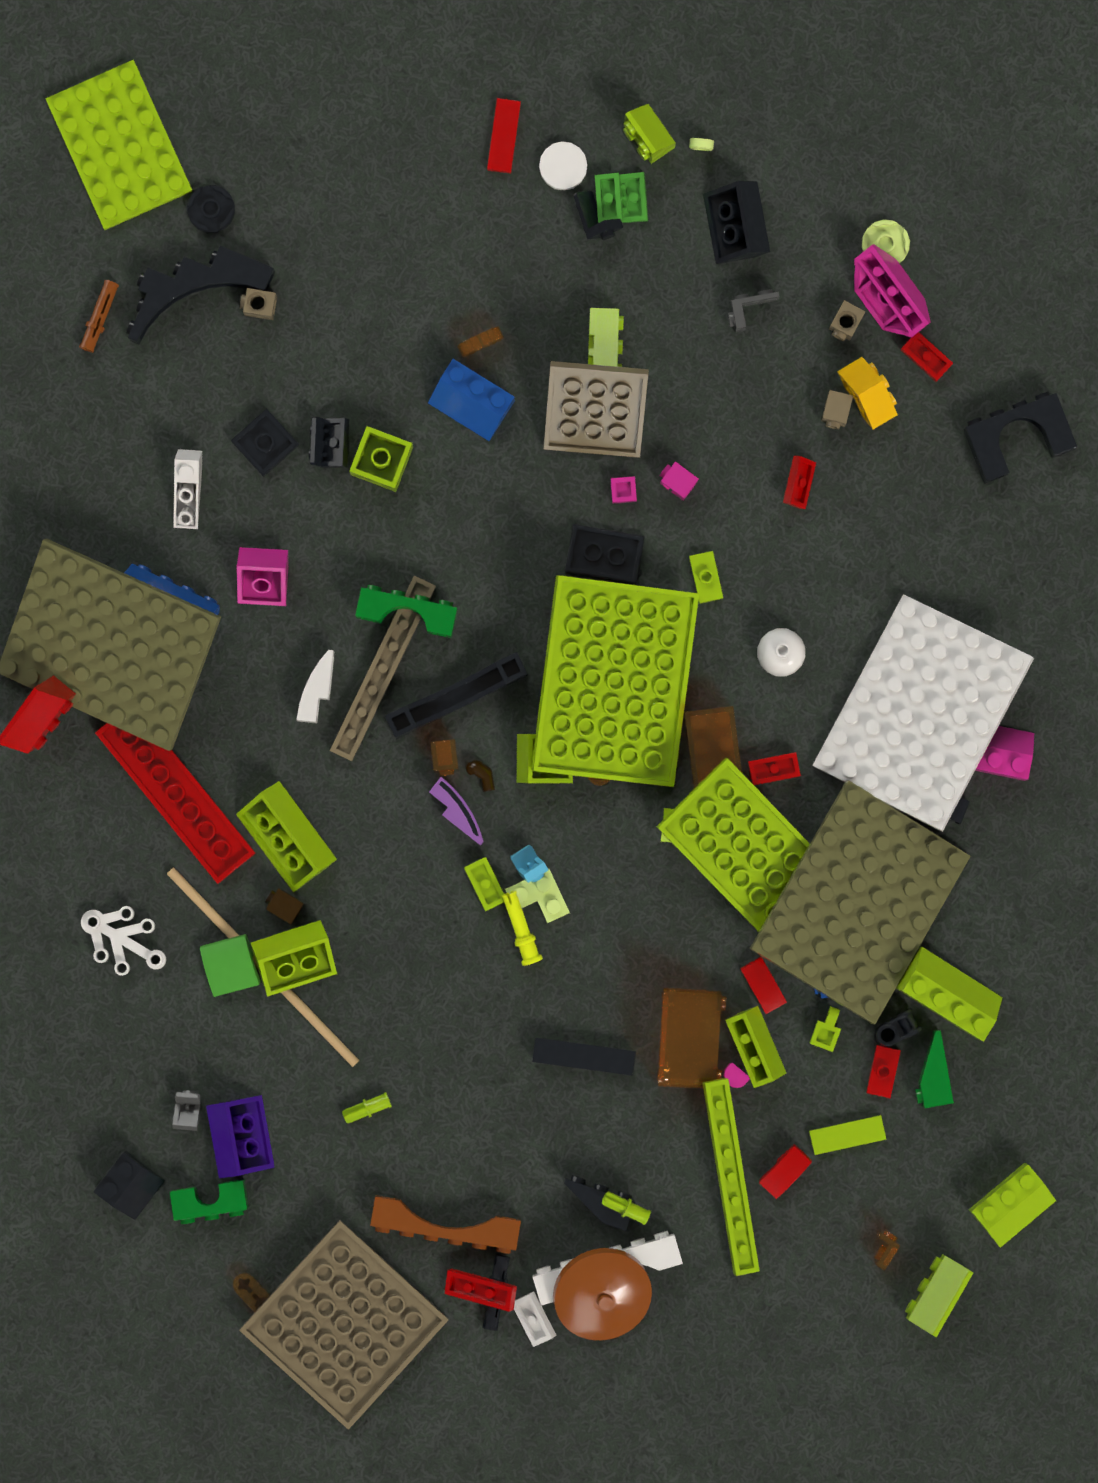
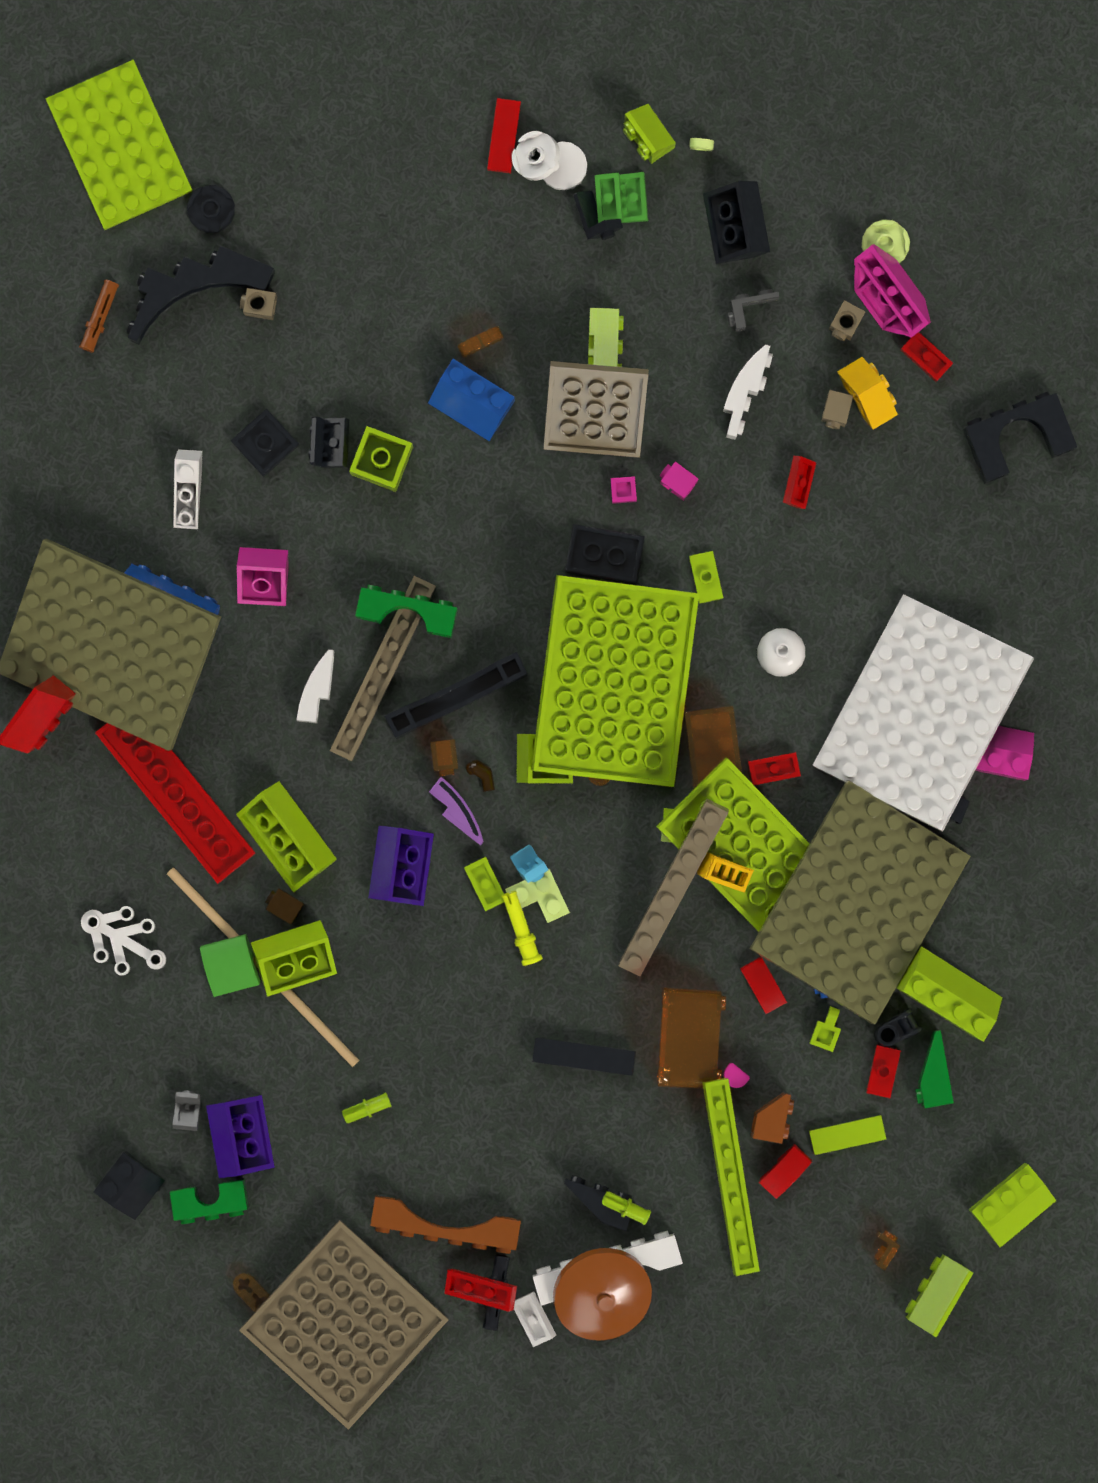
lime brick [725,1006,786,1088] -> none
none -> dark purple slope [368,826,434,906]
none -> white plate [512,131,560,181]
none -> dark tan plate [618,798,729,976]
none -> yellow slope [697,852,754,893]
none -> white slope [723,345,773,440]
none -> dark orange slope [750,1092,794,1144]

